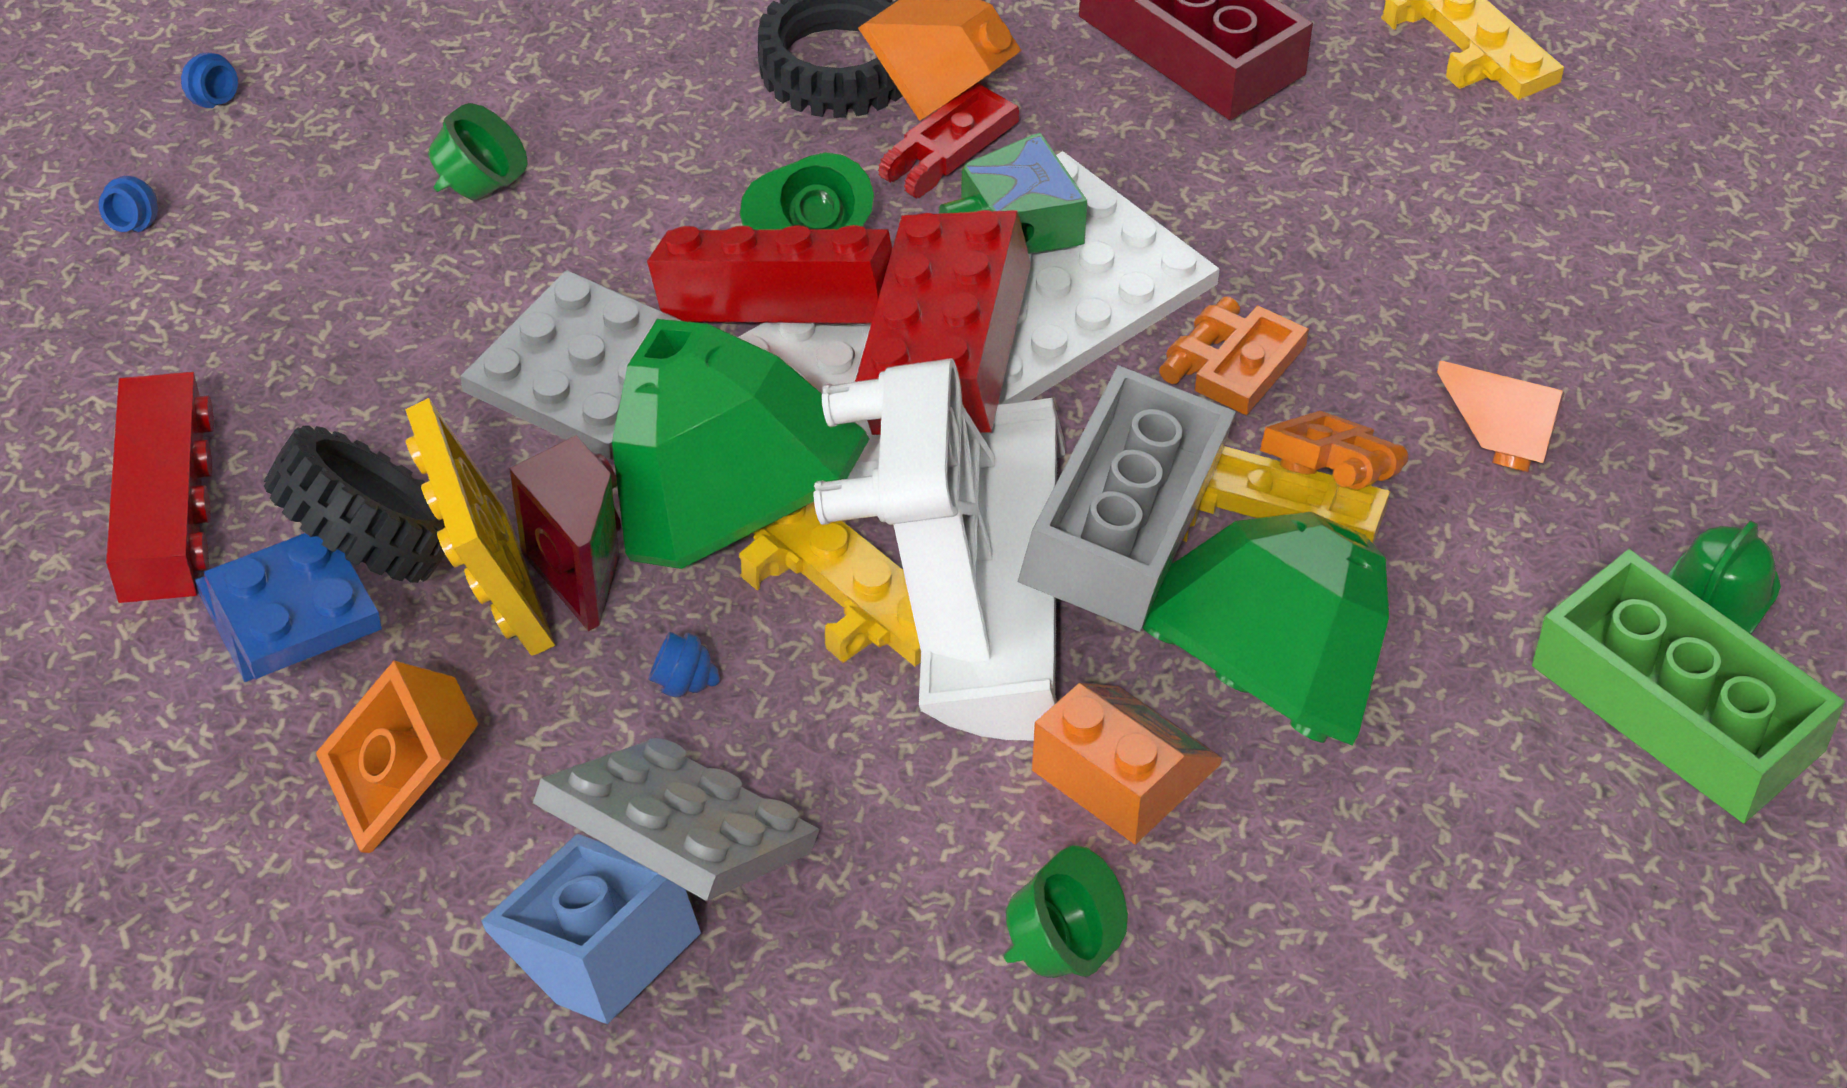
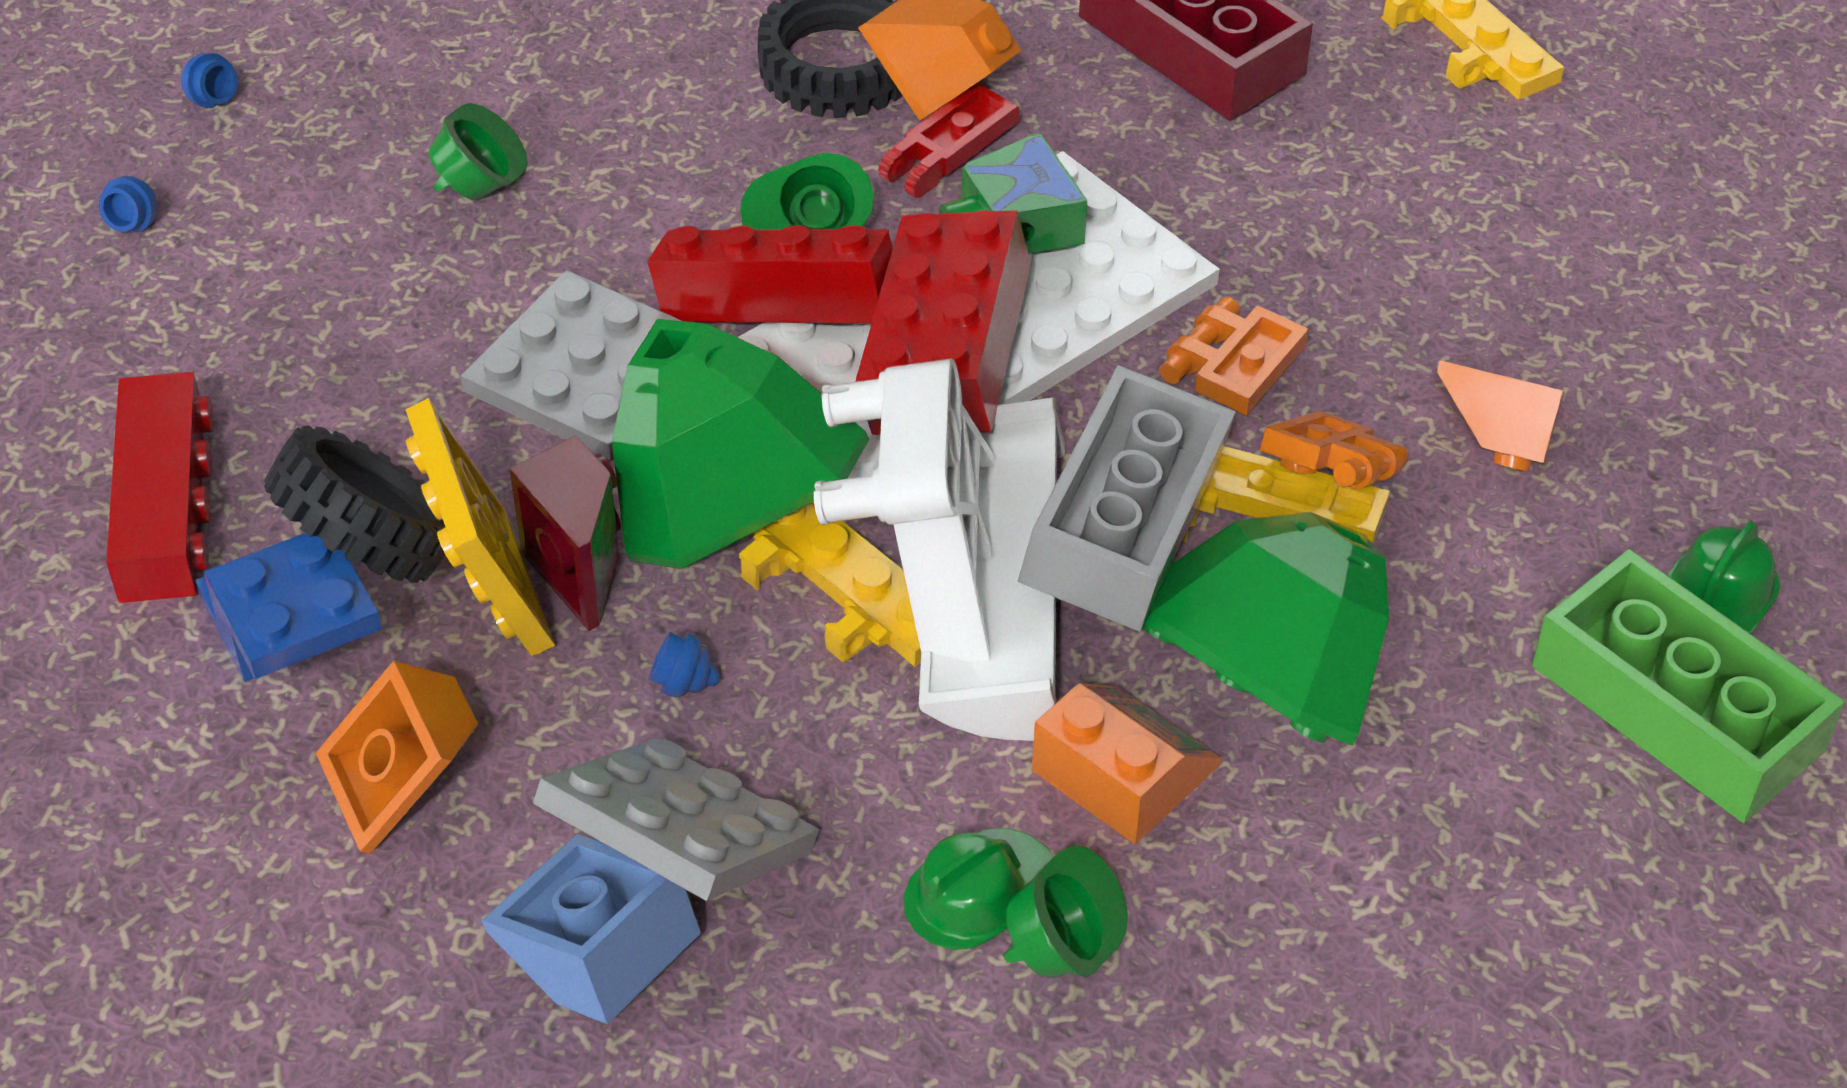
none -> green piece [903,828,1053,950]

